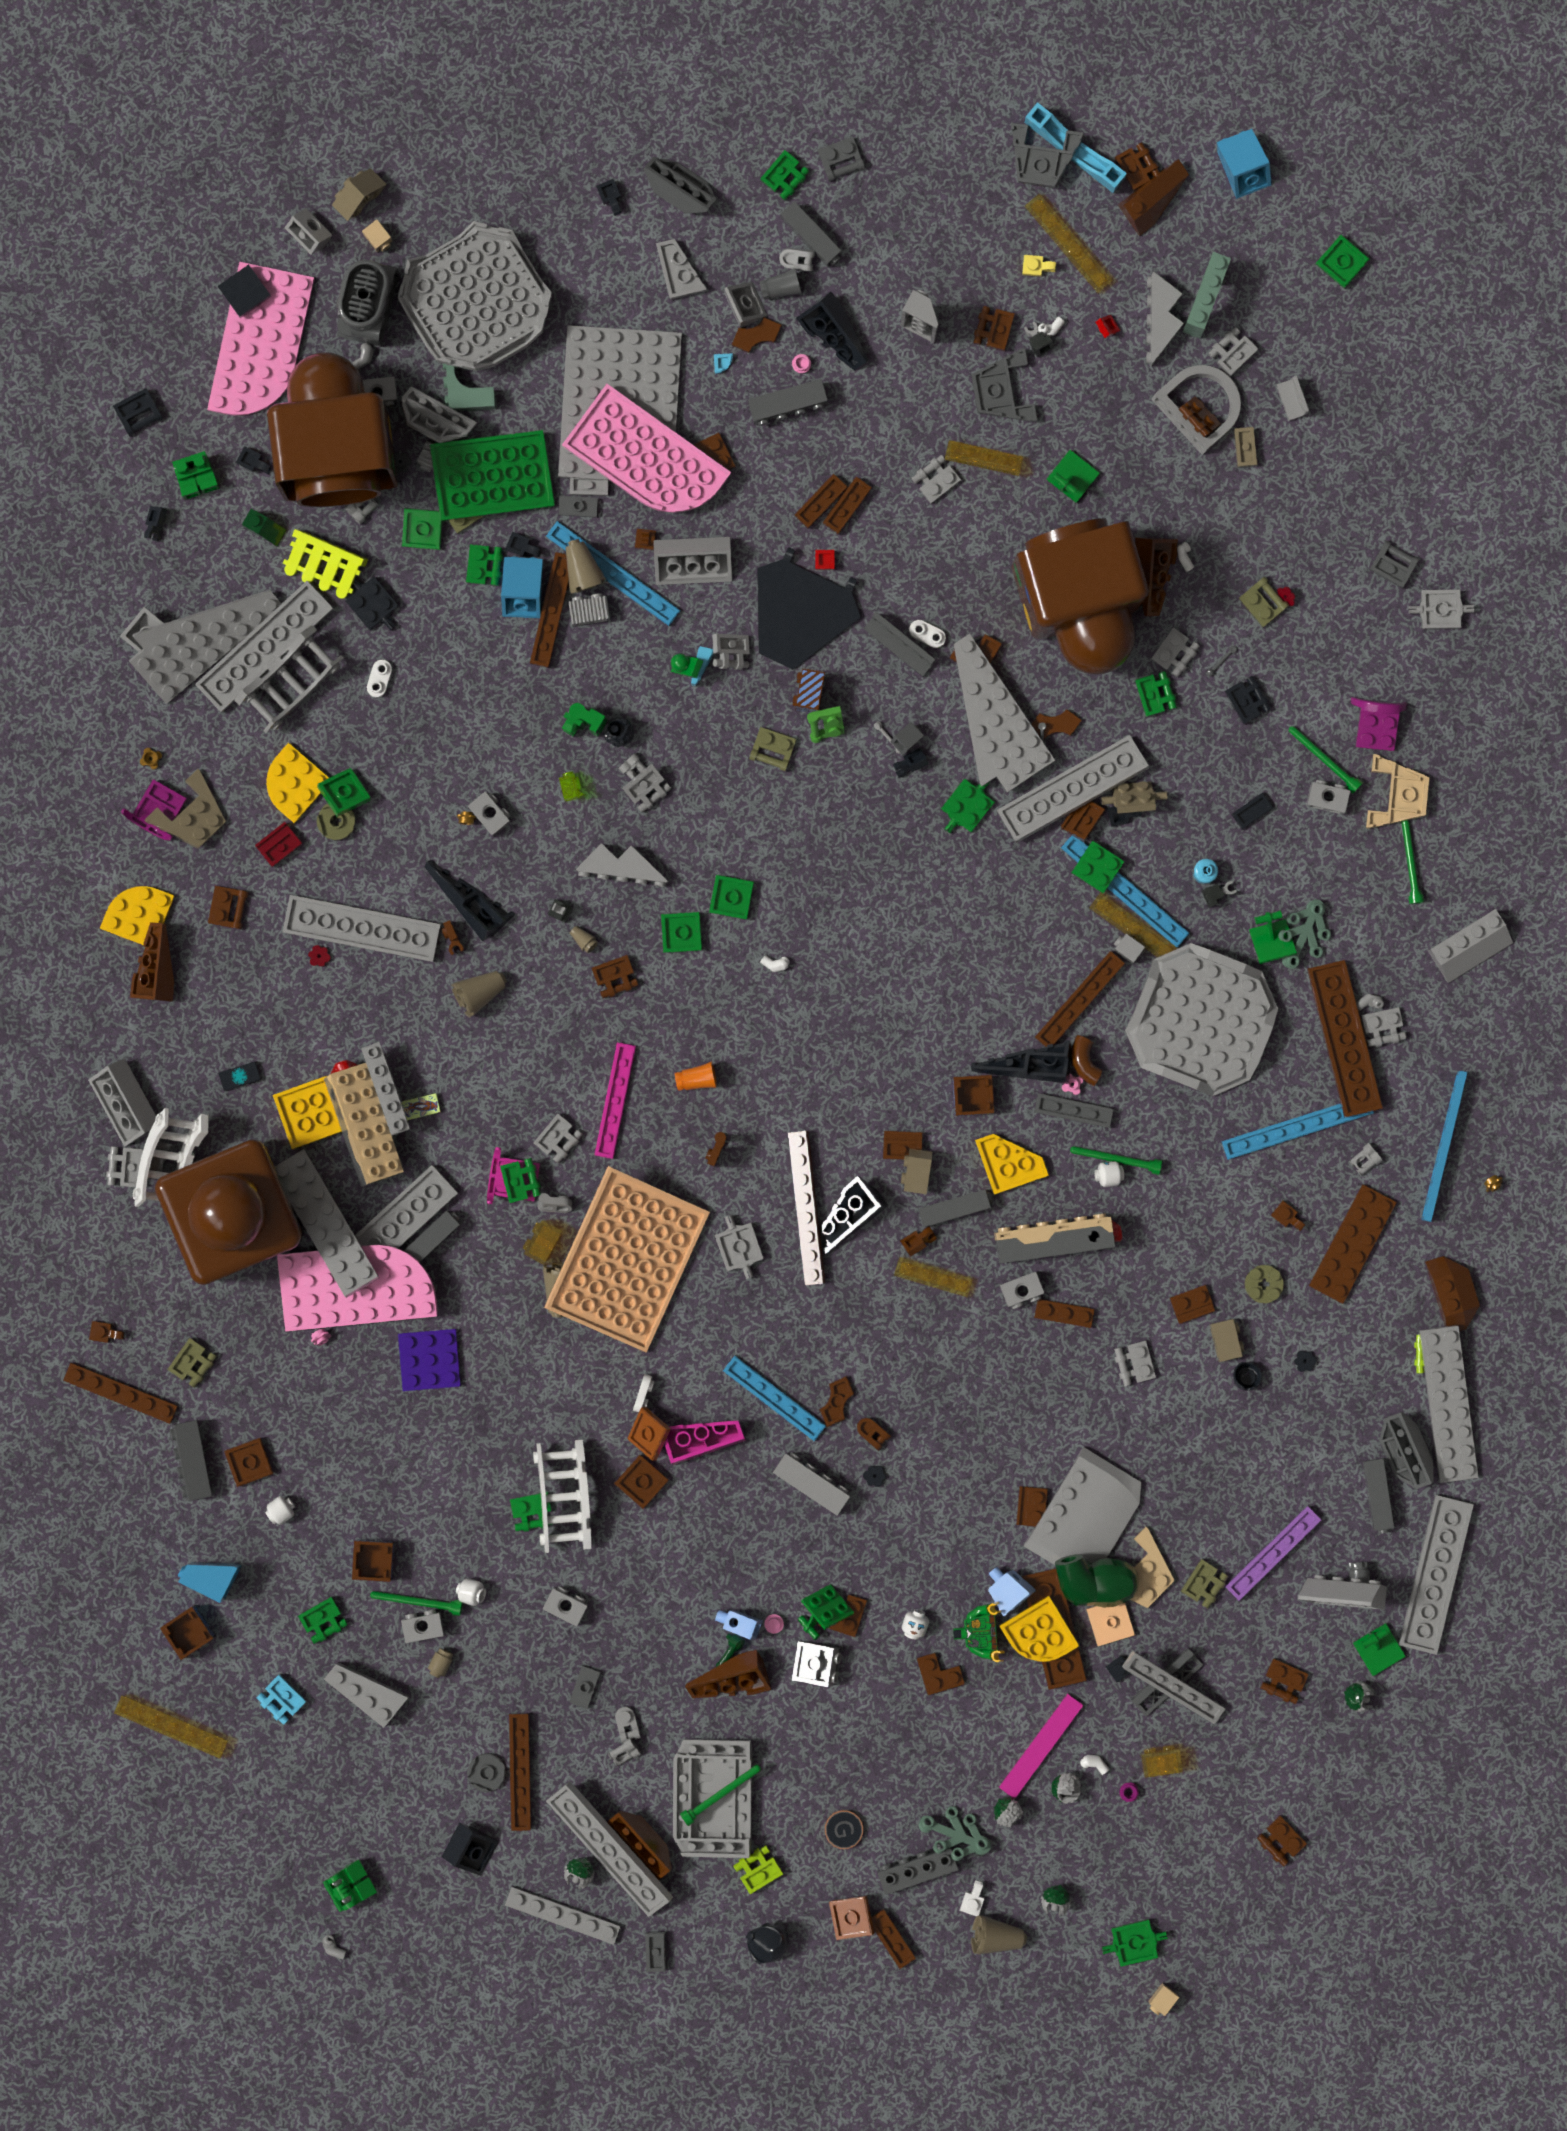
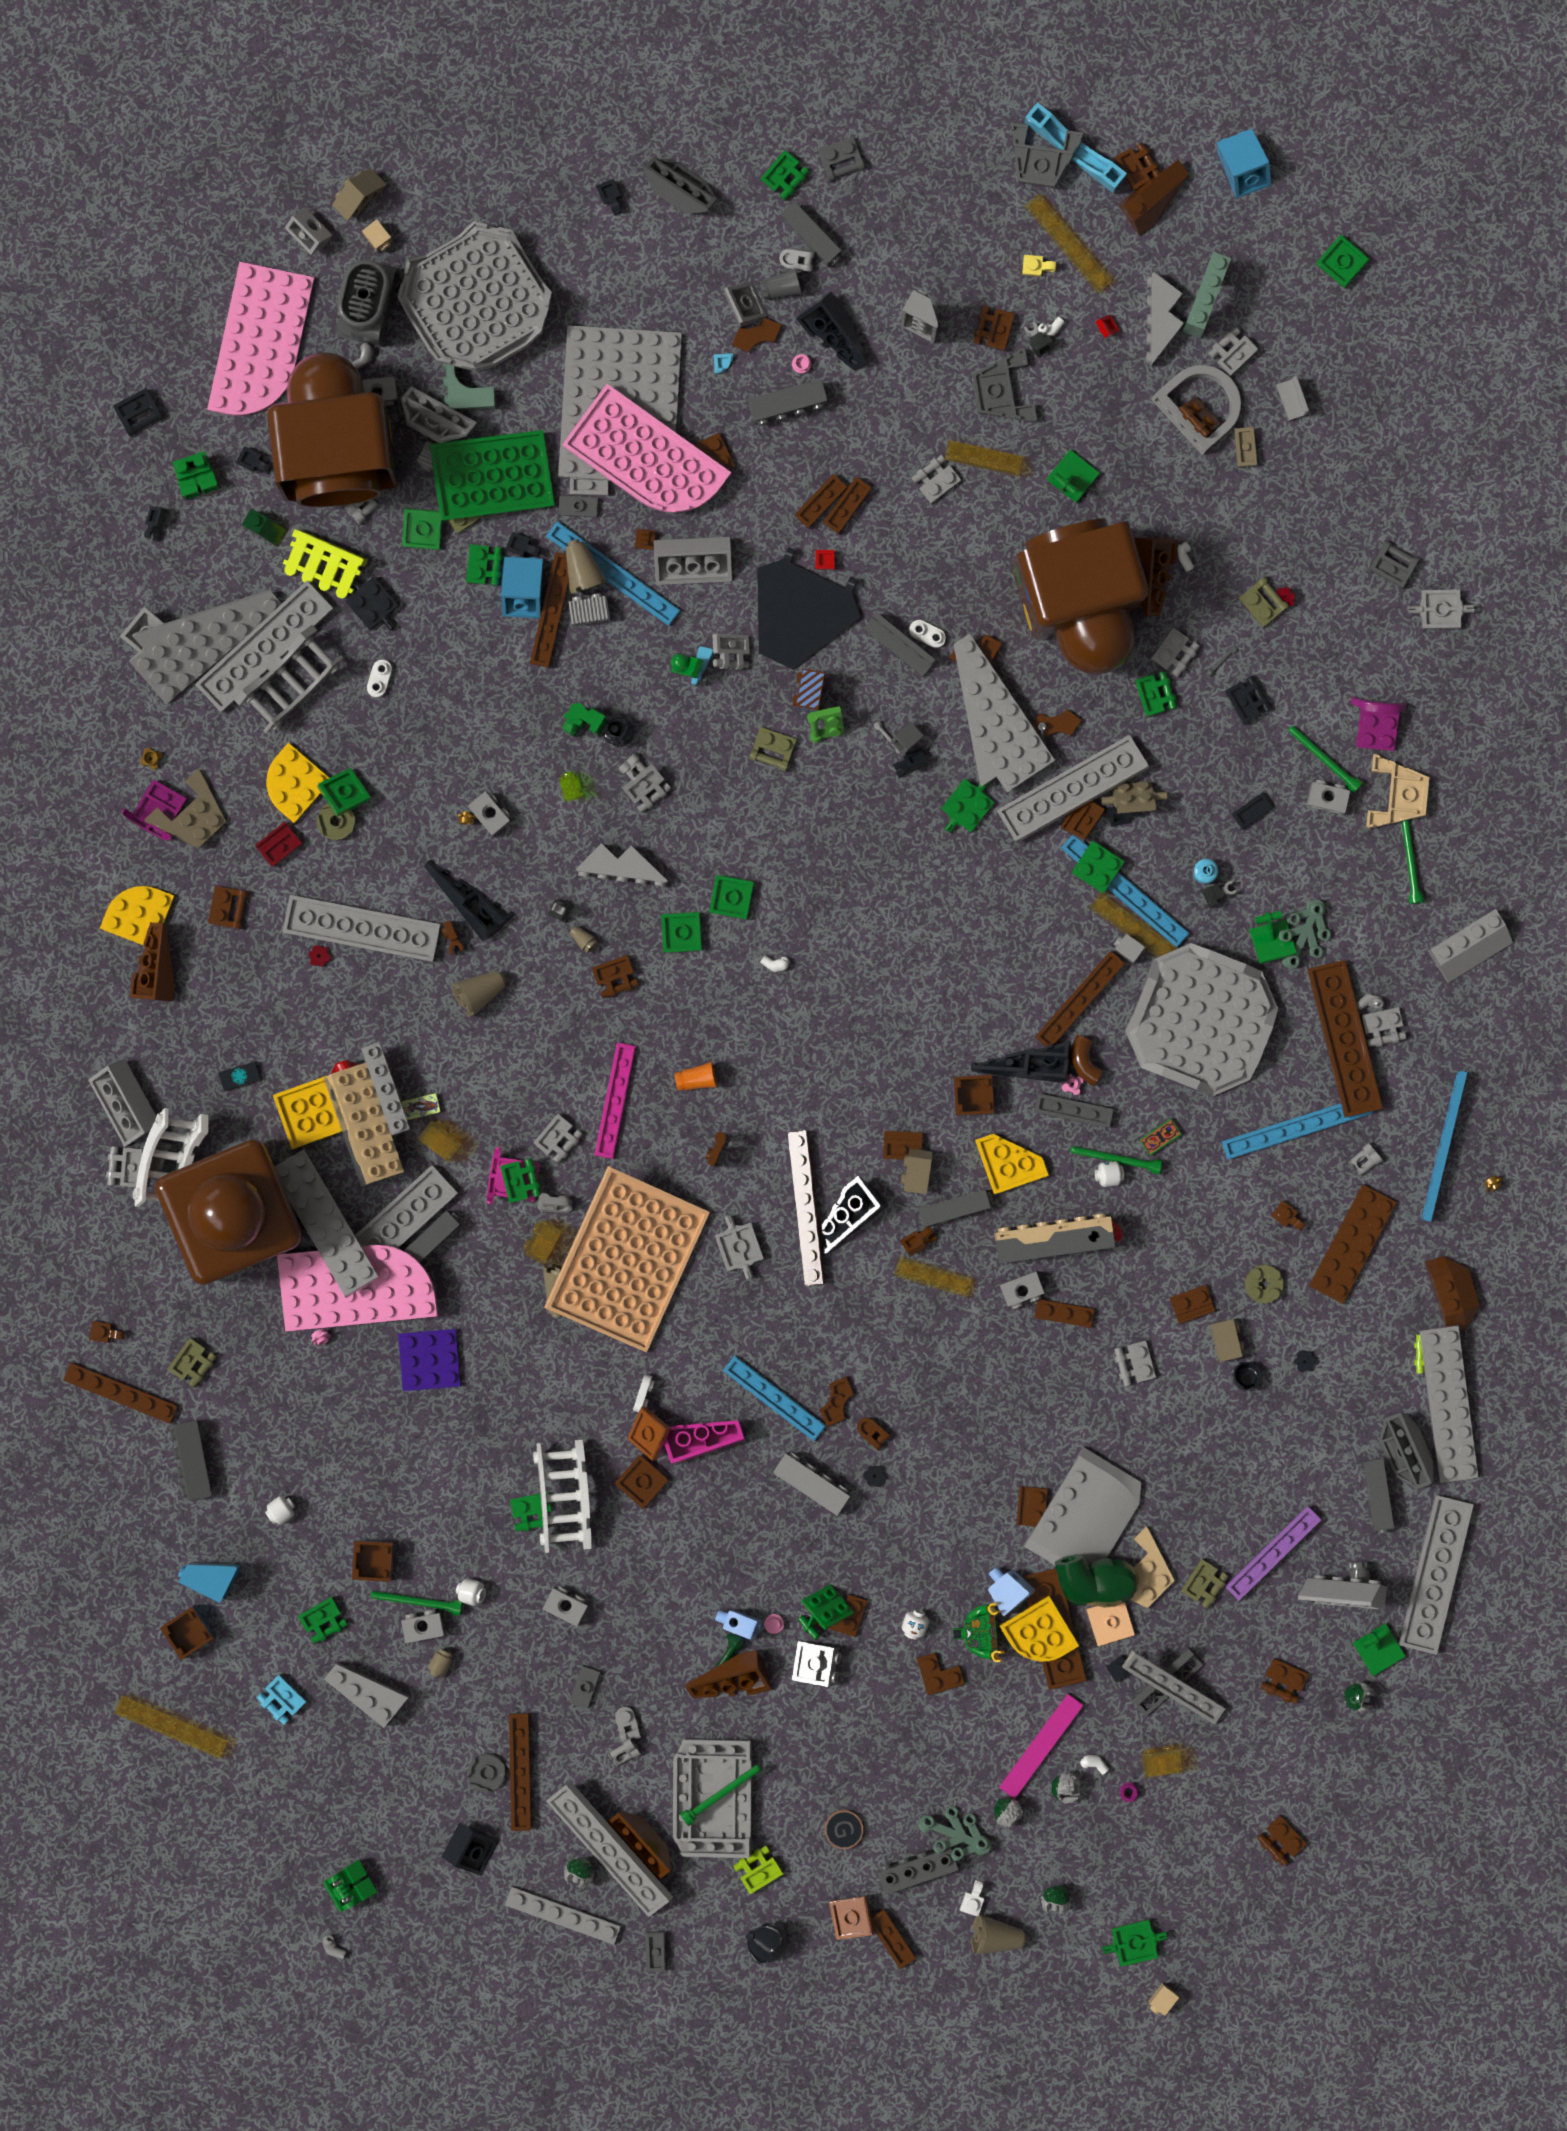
black tile [218,264,271,318] -> none
reddish brown plate [224,1437,274,1487] -> none
light grey wing [656,239,707,300] -> none
none -> clear yellow brick [418,1120,463,1162]
none -> tile [1139,1119,1181,1156]

